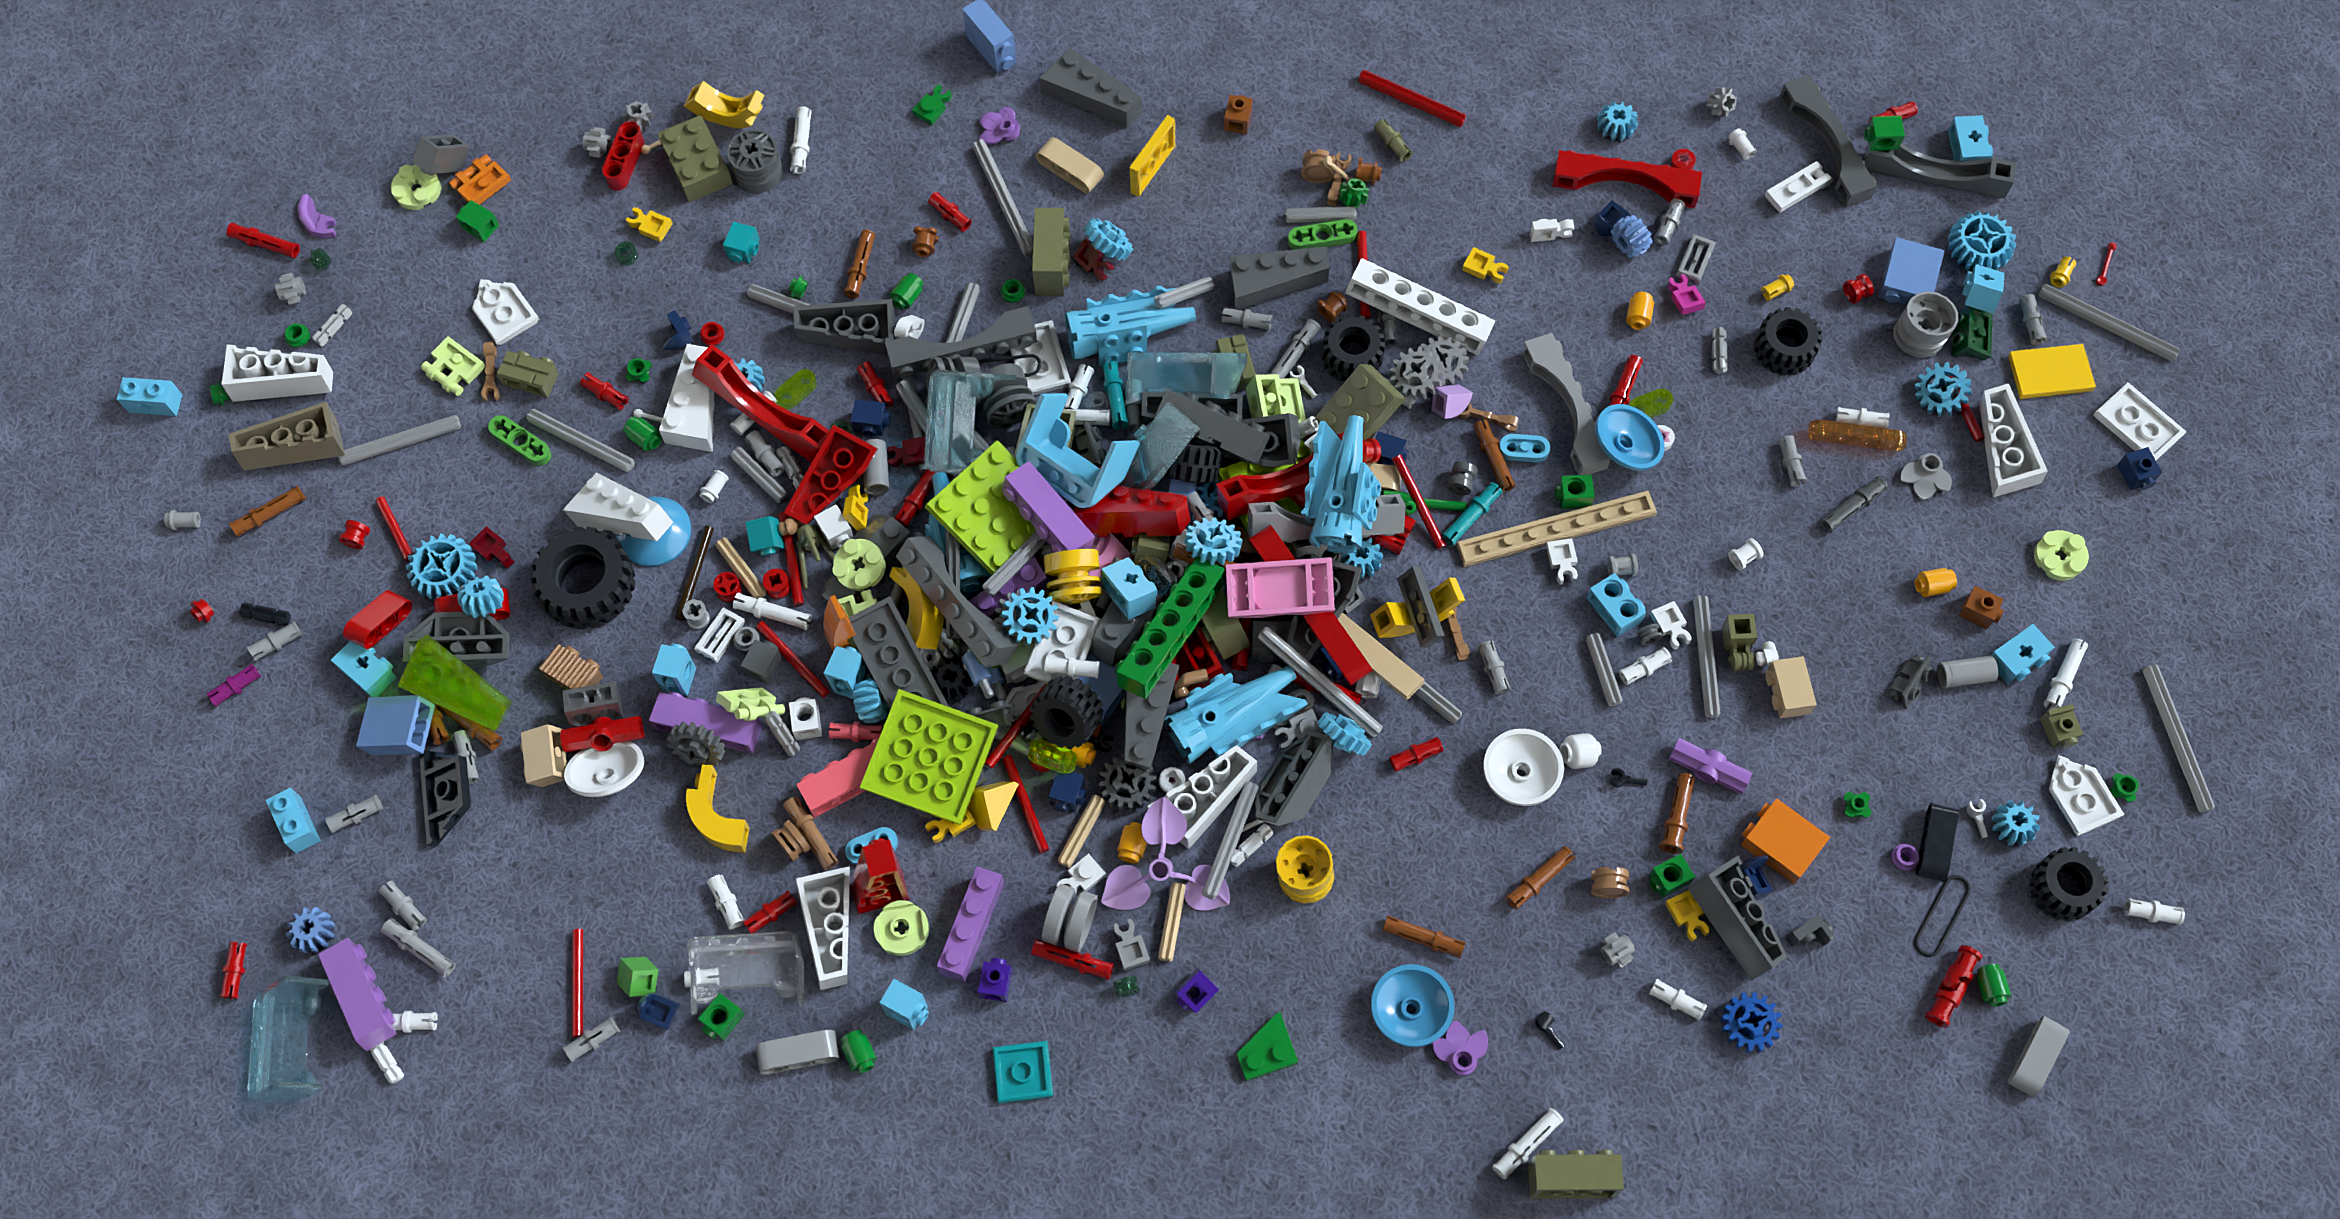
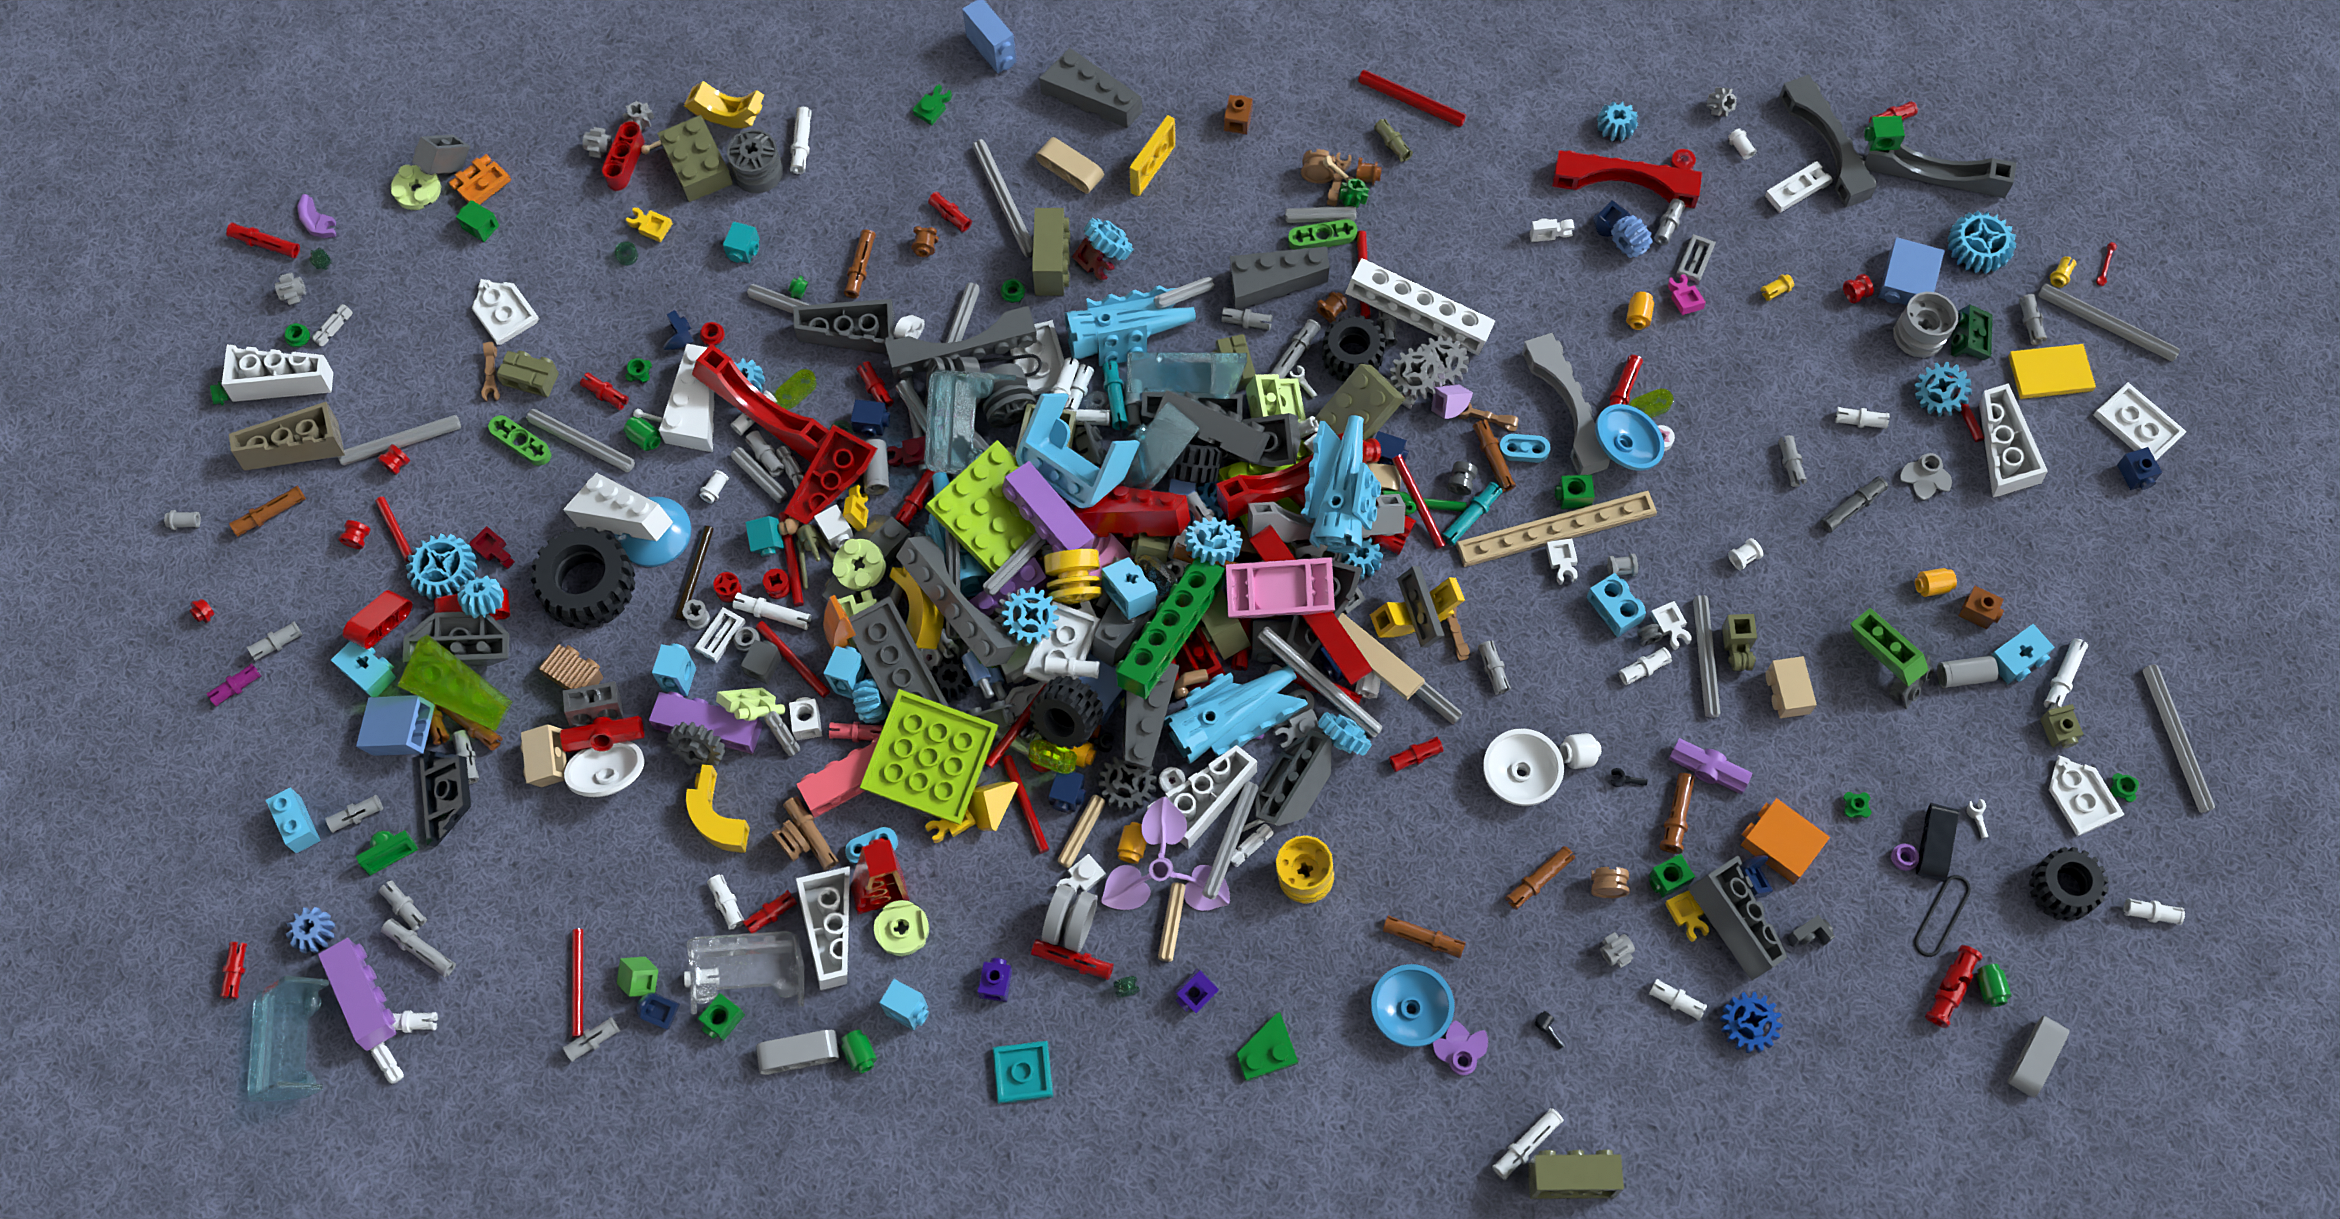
medium azure brick [117,377,182,416] -> none
black axle [239,602,291,626] -> none
yellowish green plate [421,336,486,396] -> none
tan axle [715,537,766,599] -> none
green brick [890,273,924,309] -> none
medium lavender brick [937,866,1004,983] -> none
medium lavender plate [978,107,1020,144] -> none
light grey plate [1114,919,1150,971] -> none
yellow plate [1462,247,1509,284] -> none
light grey axle [1586,633,1623,707] -> none
light grey axle [1711,327,1728,374] -> none
black tyre [1754,307,1823,376] -> none
white arm [1755,641,1779,666] -> none
clear orange beam [1808,420,1907,452] -> none
medium azure brick [1948,115,1993,161] -> none
medium azure brick [1962,264,2004,314] -> none
medium azure gear [1992,800,2040,846] -> none
yellowish green plate [2034,530,2089,581] -> none
none -> green tile [356,830,418,876]
none -> red wheel [377,444,410,475]
none -> white pin [1050,357,1079,412]
none -> bright green brick [1850,608,1929,687]

